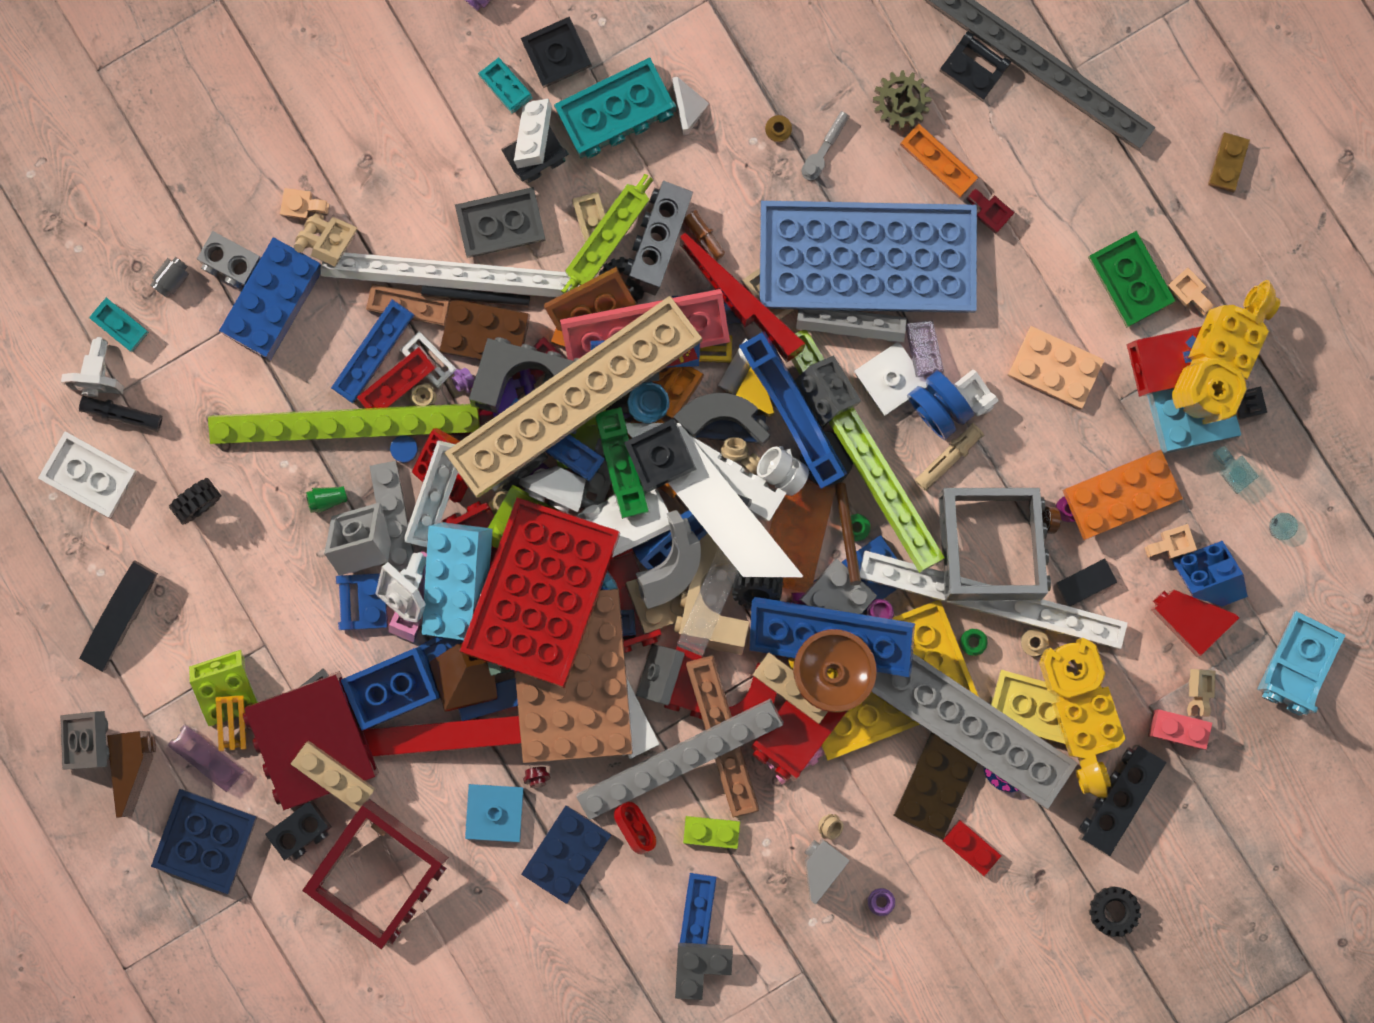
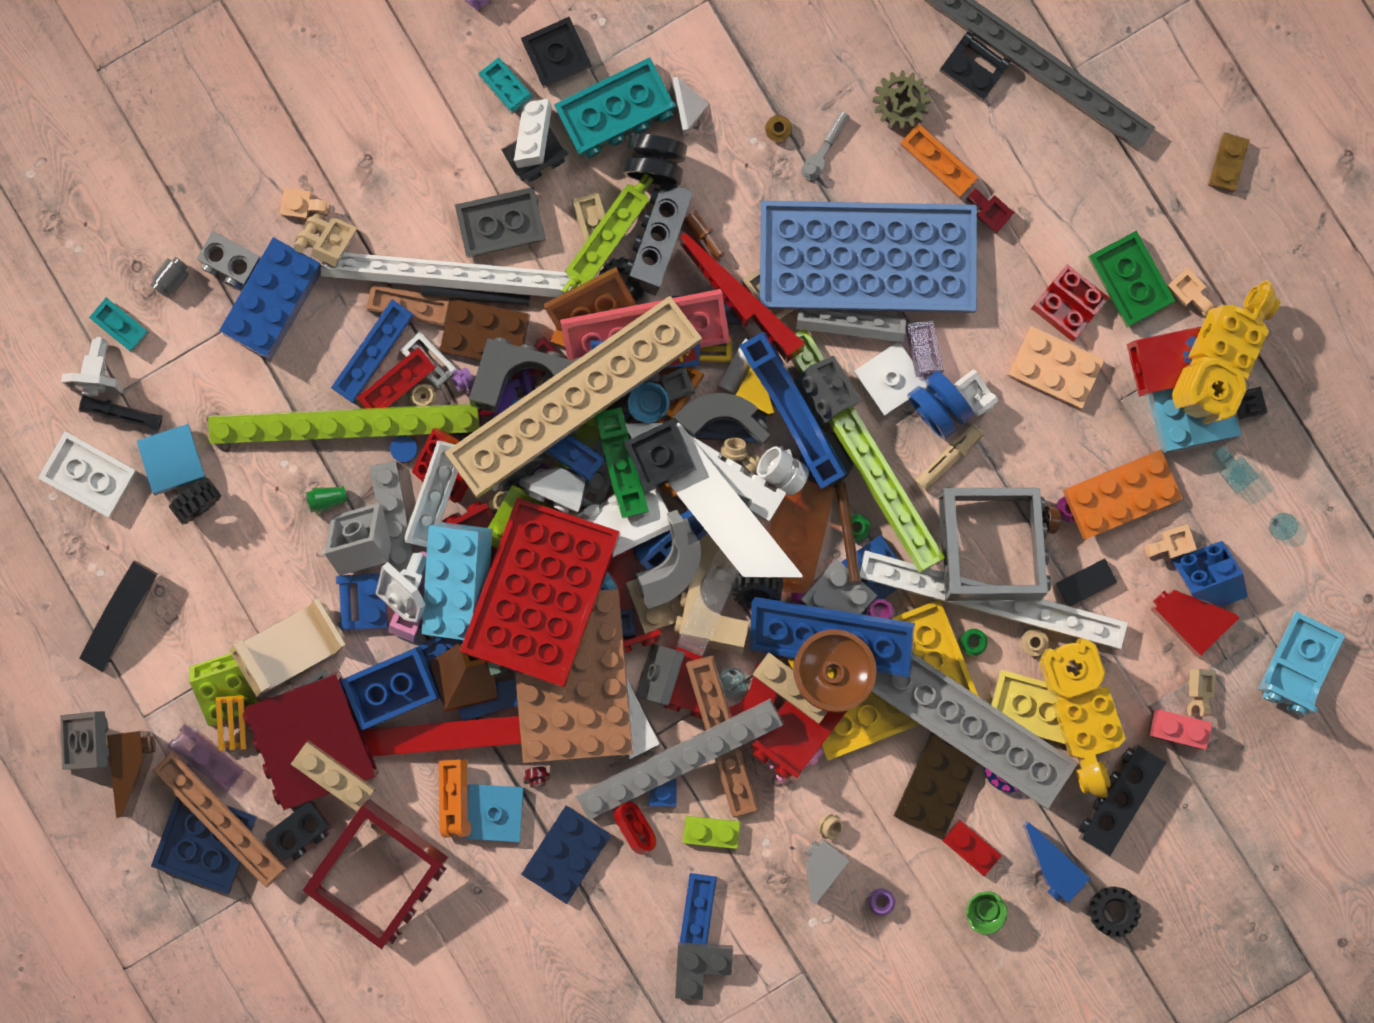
none -> dark azure slope [137,424,206,496]
none -> nougat tile [152,751,287,888]
none -> tan panel [229,598,346,697]
none -> orange plate [439,759,471,838]
none -> black wheel [623,134,687,185]
none -> blue plate [649,779,677,806]
none -> dark grey tile [660,367,695,403]
none -> clear light blue tile [720,668,746,695]
none -> bright green hair [966,891,1008,935]
none -> blue slope [1023,822,1091,903]
none -> red slope [1031,264,1109,342]

